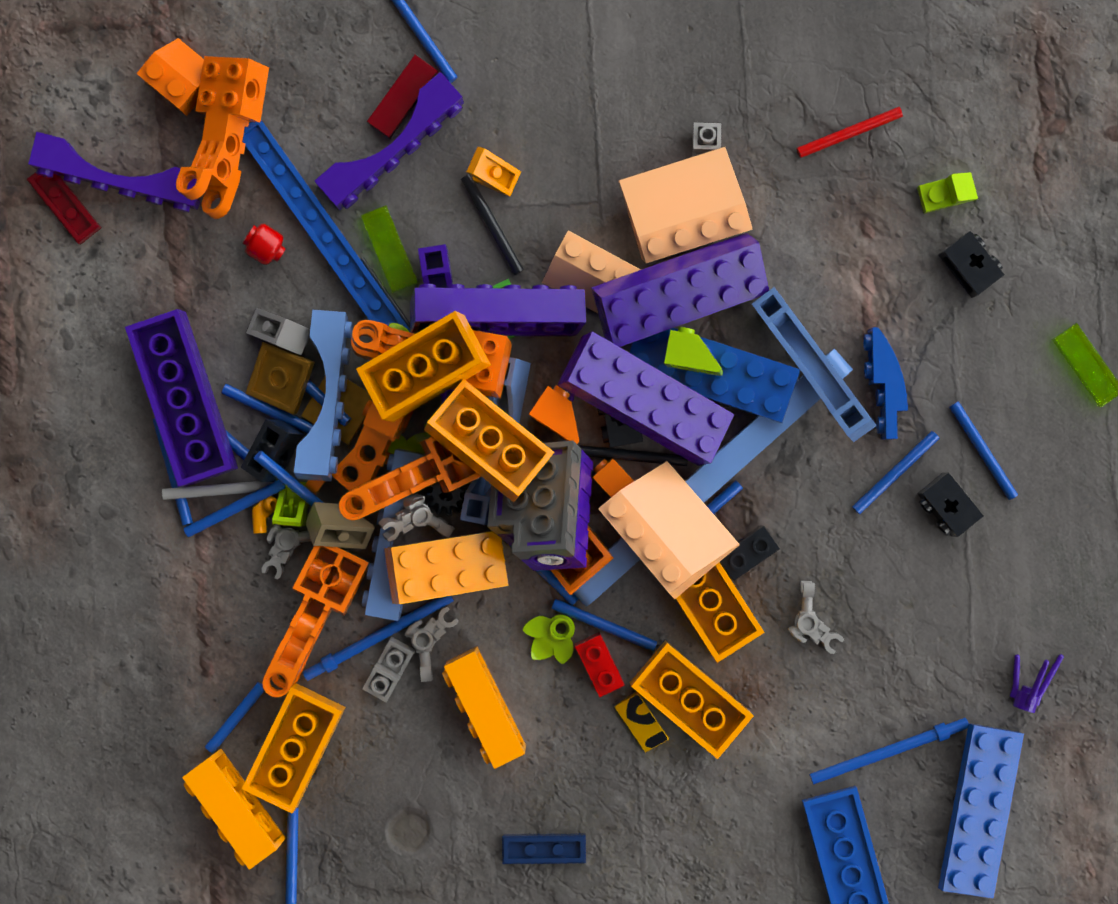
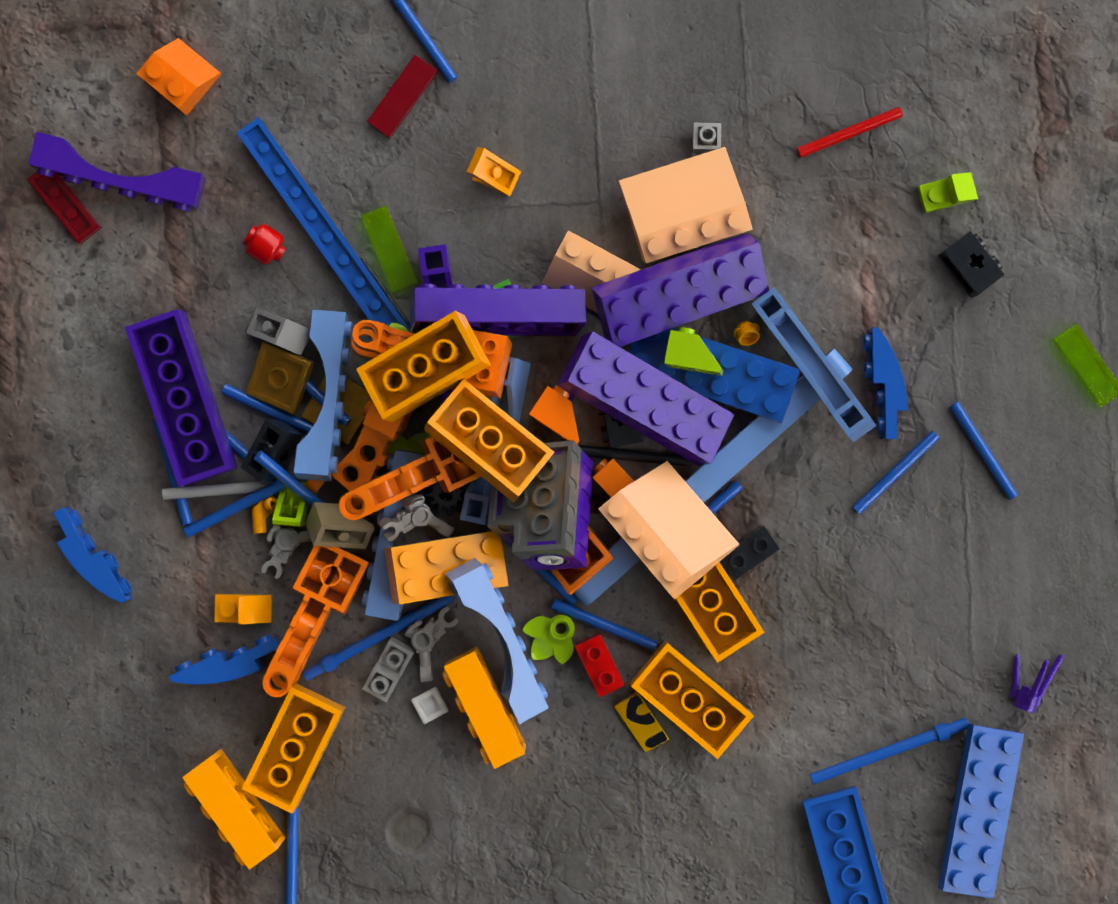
orange brick [176,56,269,219] -> none
blue bar [205,682,265,753] -> none
dark purple arch [314,72,464,210] -> none
black bar [461,174,524,275] -> none
dark blue tile [502,833,586,864] -> none
light grey piece [788,581,844,654] -> none
black brick [917,472,984,537] -> none
none -> blue slope [54,507,133,603]
none -> blue slope [169,634,282,685]
none -> light orange slope [215,594,272,624]
none -> white tile [411,686,449,724]
none -> arch [445,558,549,724]
none -> light orange plate [733,321,760,346]

